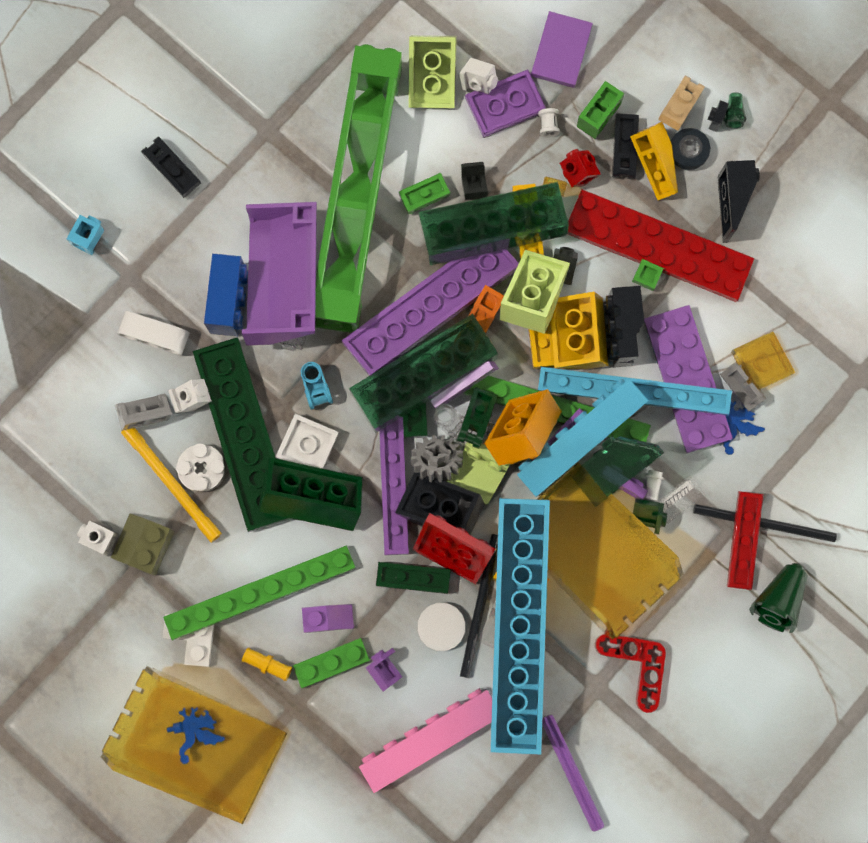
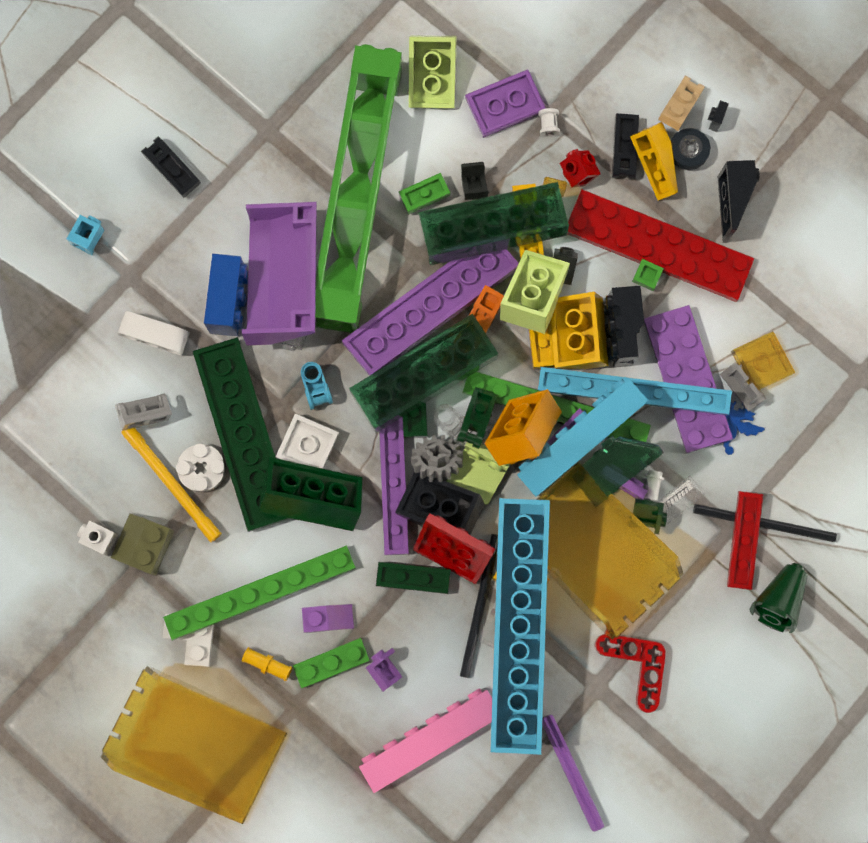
blue piece [167,707,225,764] -> none
white brick [169,379,211,413] -> none
white tile [417,603,465,651] -> none
medium lavender tile [431,361,499,408] -> none
white brick [459,58,498,94] -> none
medium lavender tile [531,11,593,88] -> none
bright green brick [577,81,624,139] -> none
clear green cone [723,92,746,129] -> none

